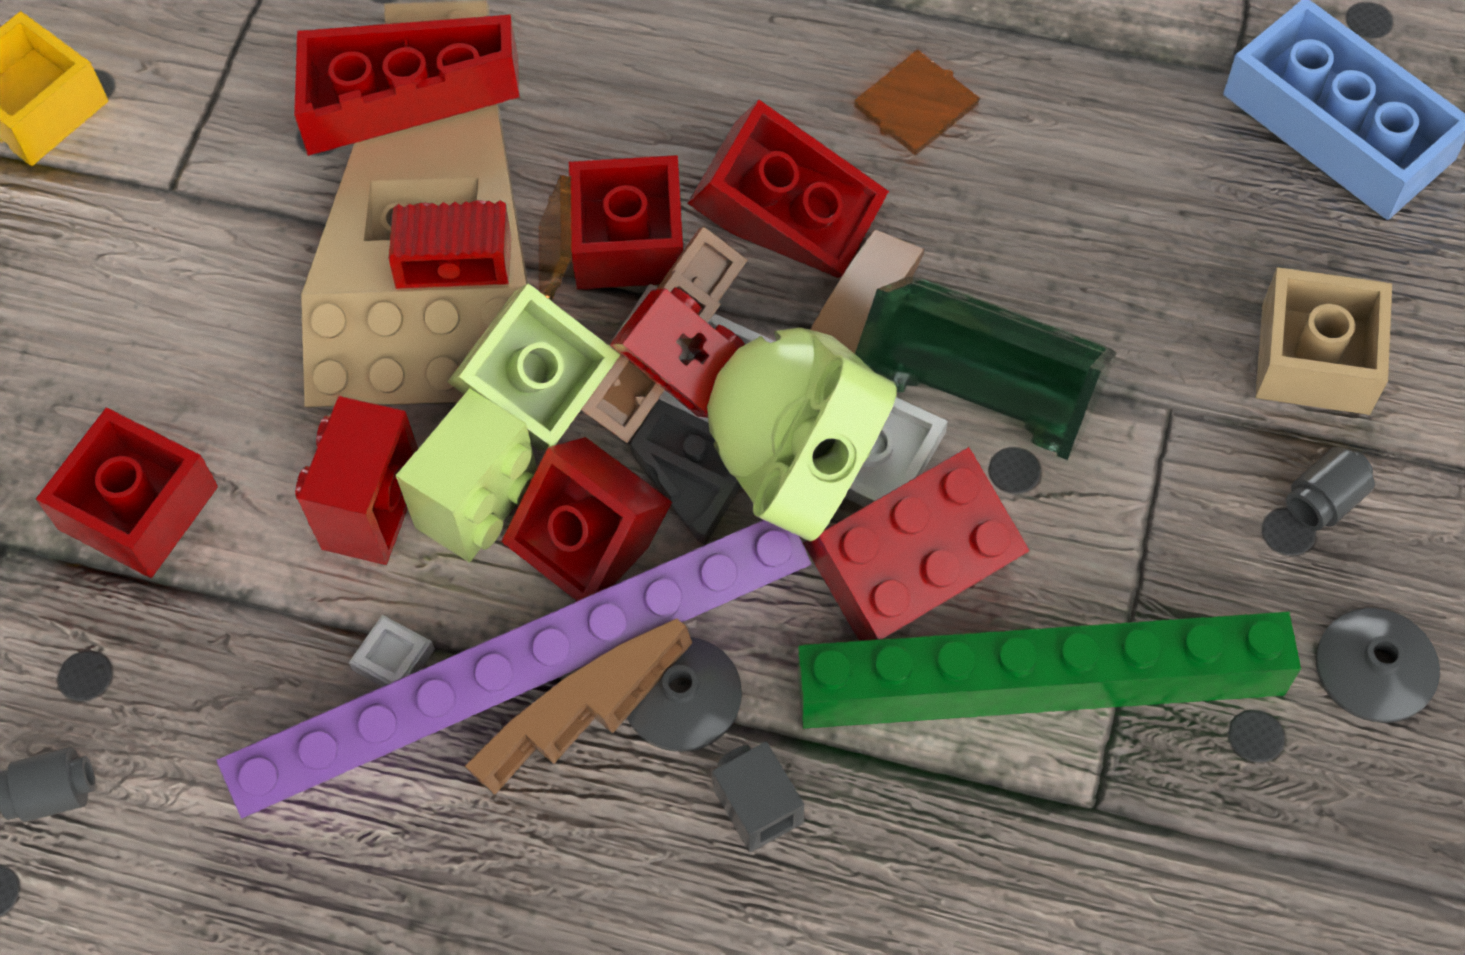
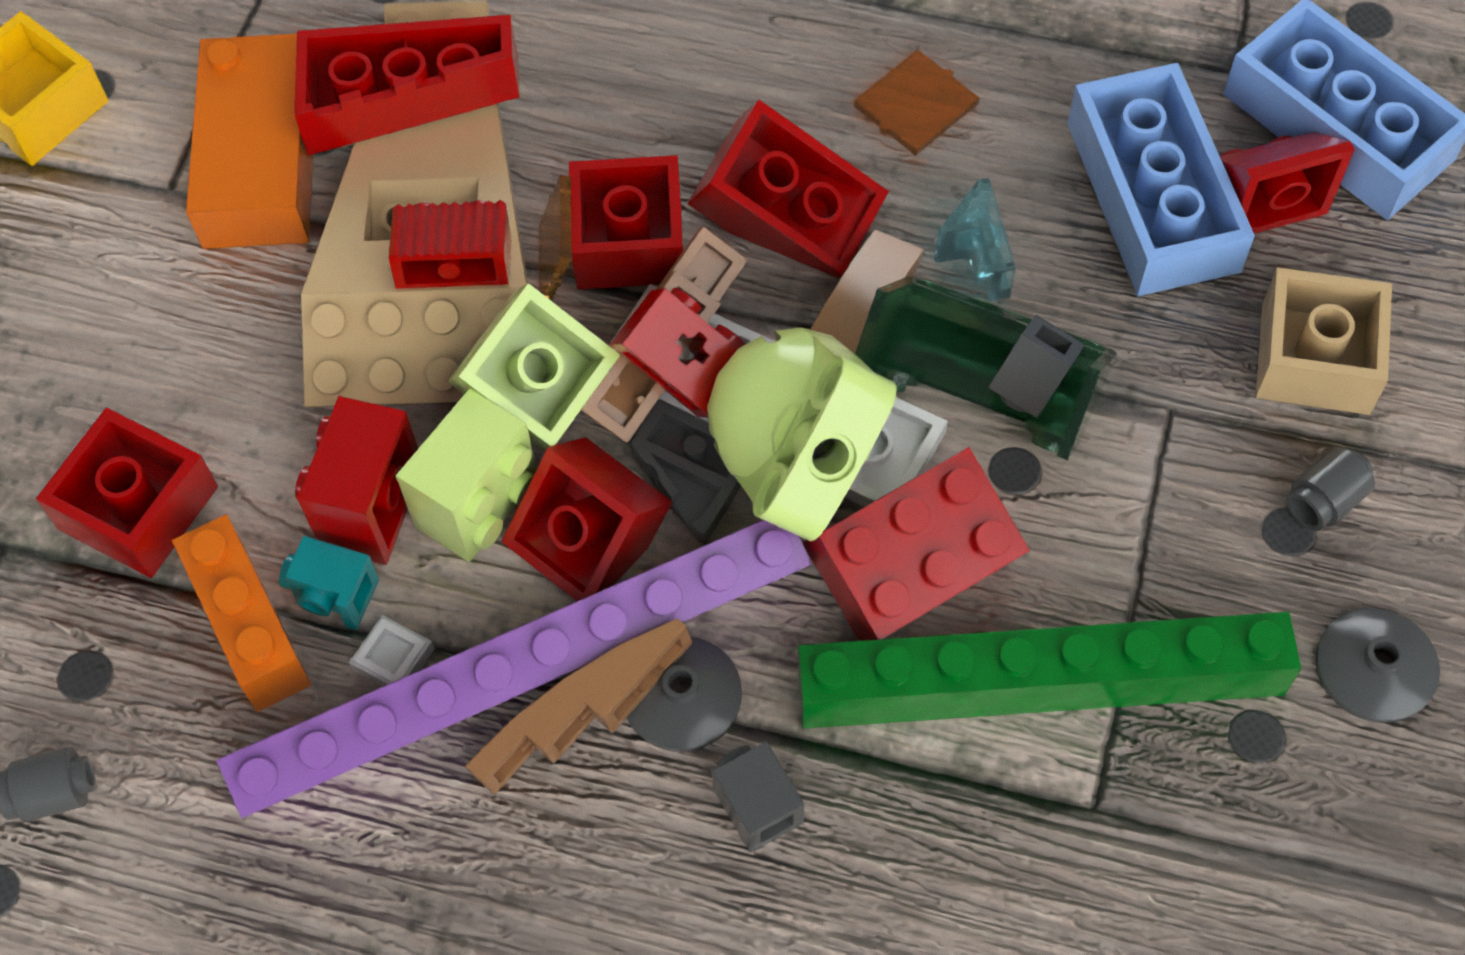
none -> orange brick [172,514,312,713]
none -> orange brick [186,33,313,249]
none -> teal brick [279,536,380,631]
none -> clear light blue slope [934,178,1016,301]
none -> dark grey brick [988,315,1084,418]
none -> light blue brick [1067,62,1255,297]
none -> red slope [1220,132,1355,234]

